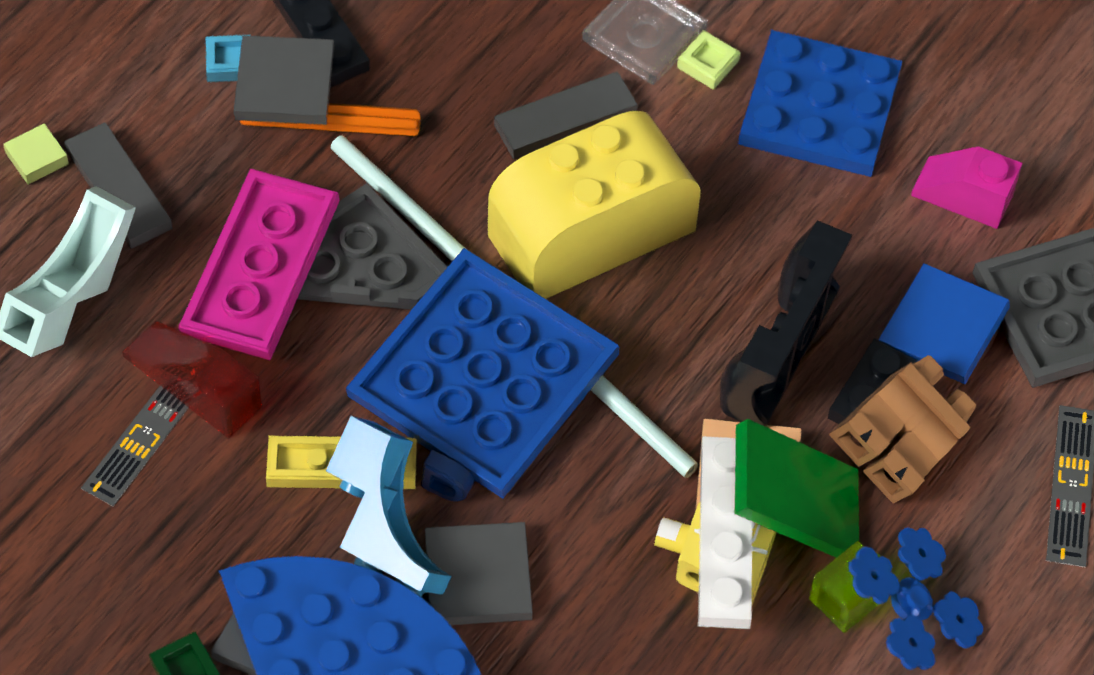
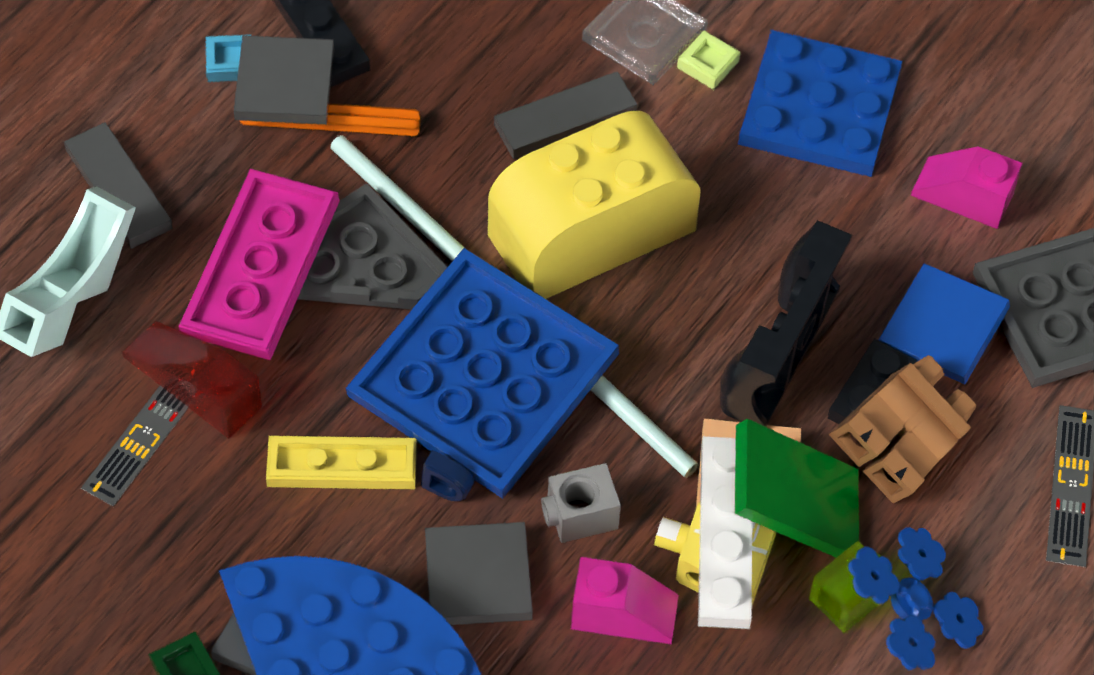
yellowish green tile [4,124,69,185] -> none
arch [326,416,452,598] -> none
none -> light grey brick [541,463,621,543]
none -> dark pink slope [571,557,679,644]

